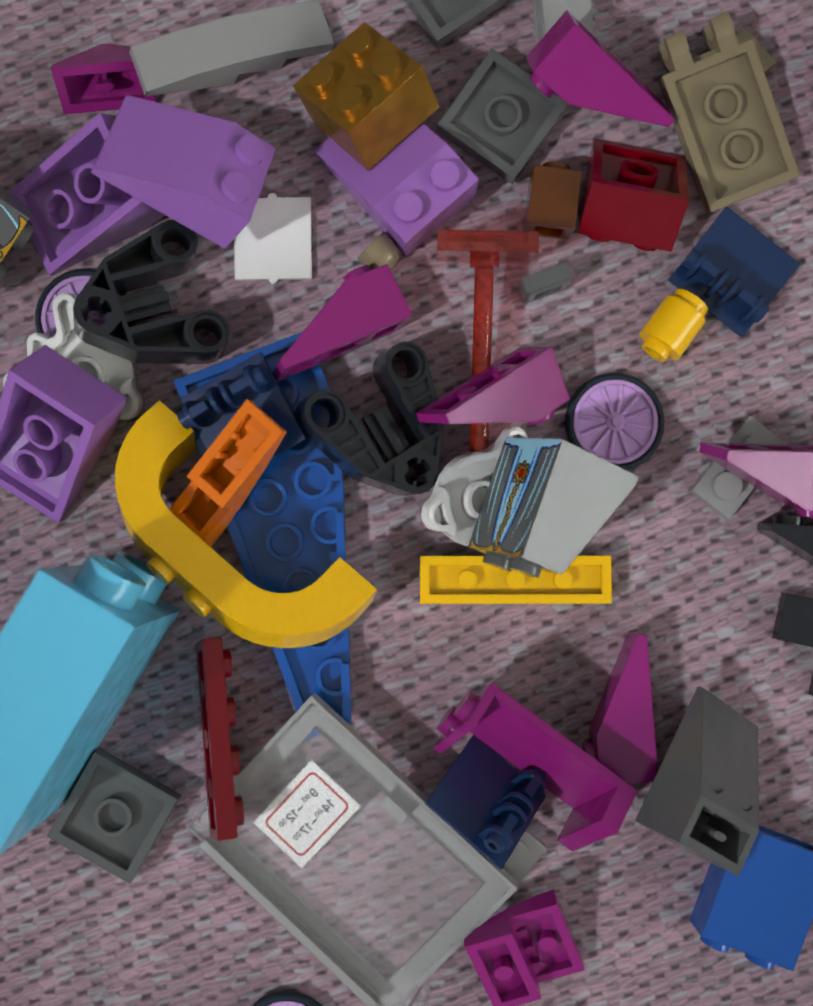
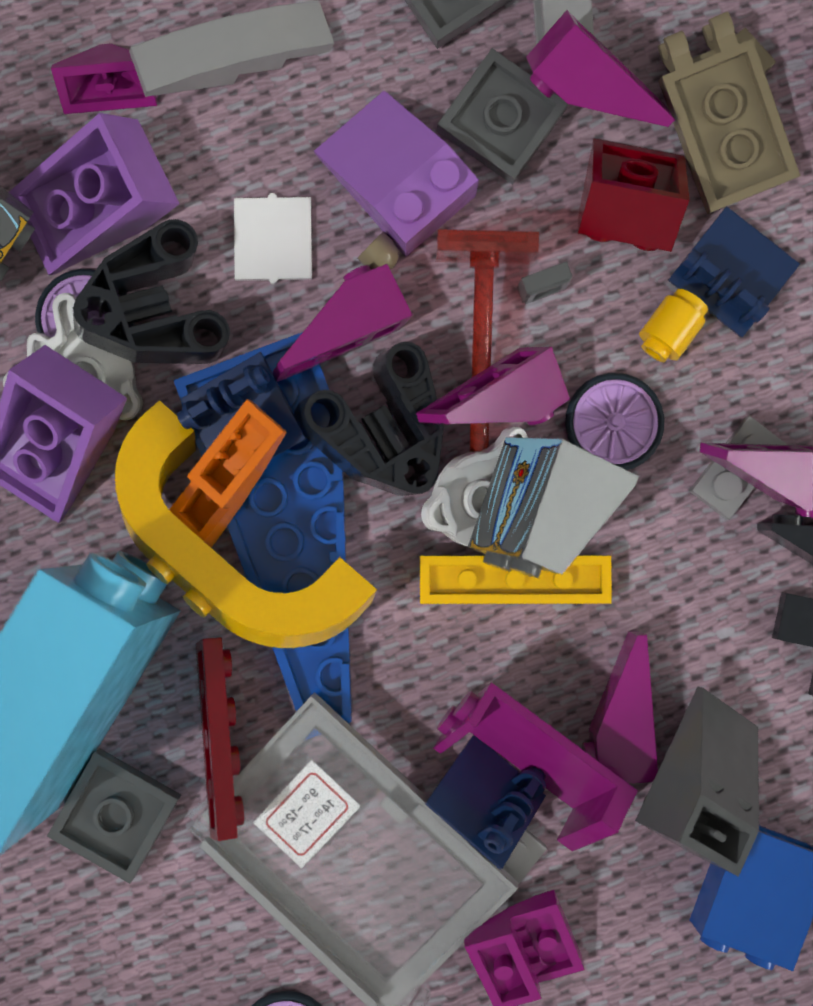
medium lavender slope [91,95,276,249] -> none
pearl gold brick [293,22,439,171] -> none
reddish brown brick [522,161,582,240] -> none

